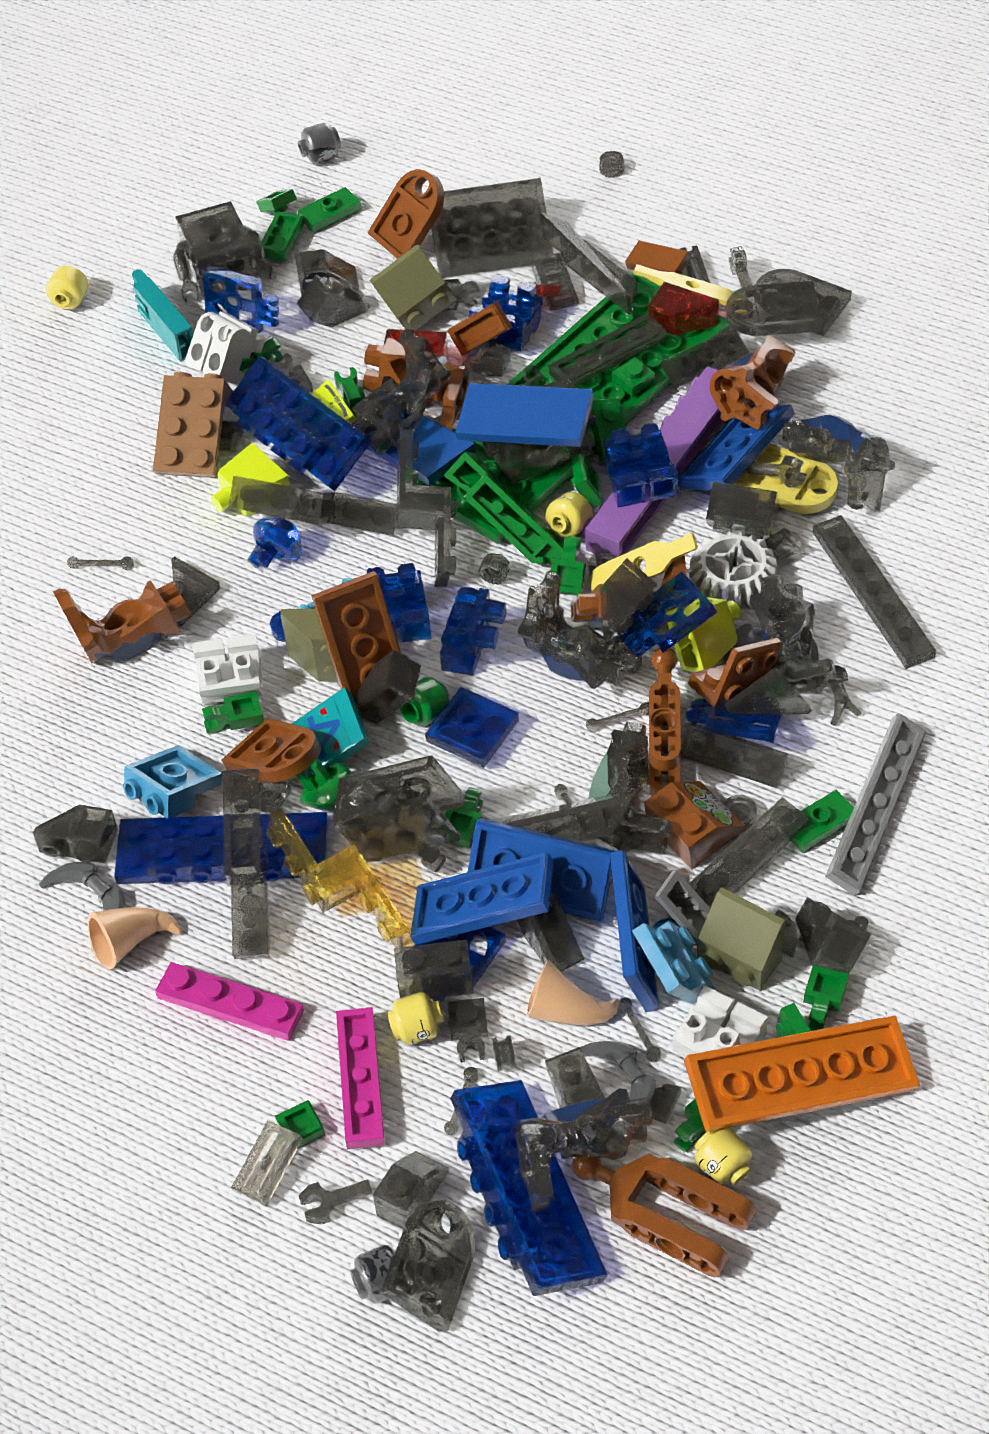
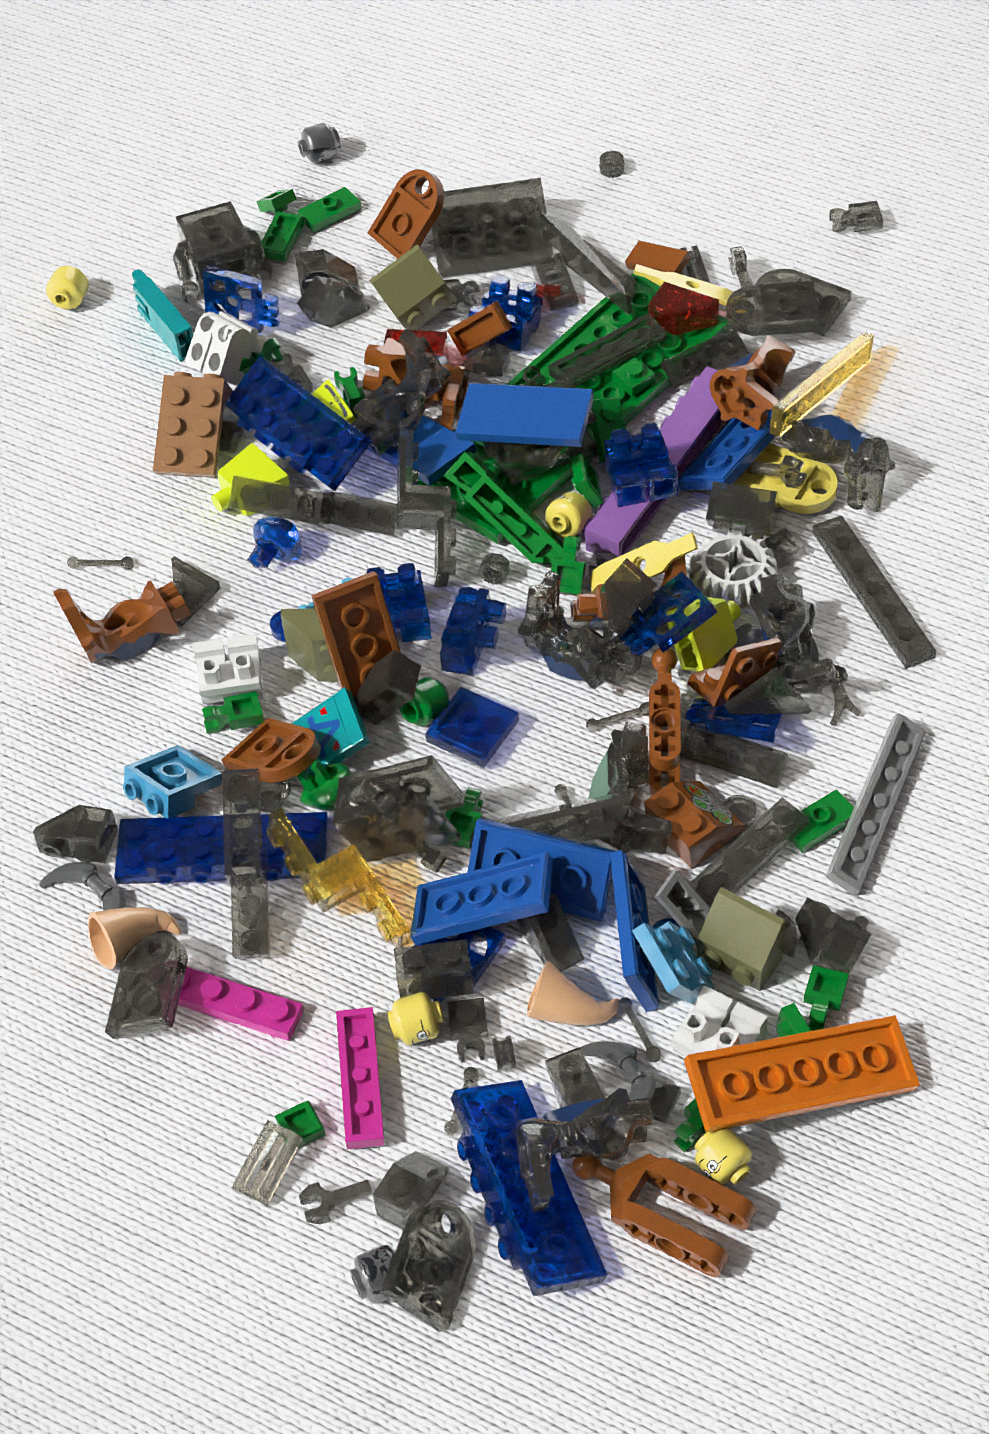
none -> clear smoke plate [105,932,188,1039]
none -> clear yellow tile [769,332,874,437]
none -> clear smoke plate [829,201,883,232]

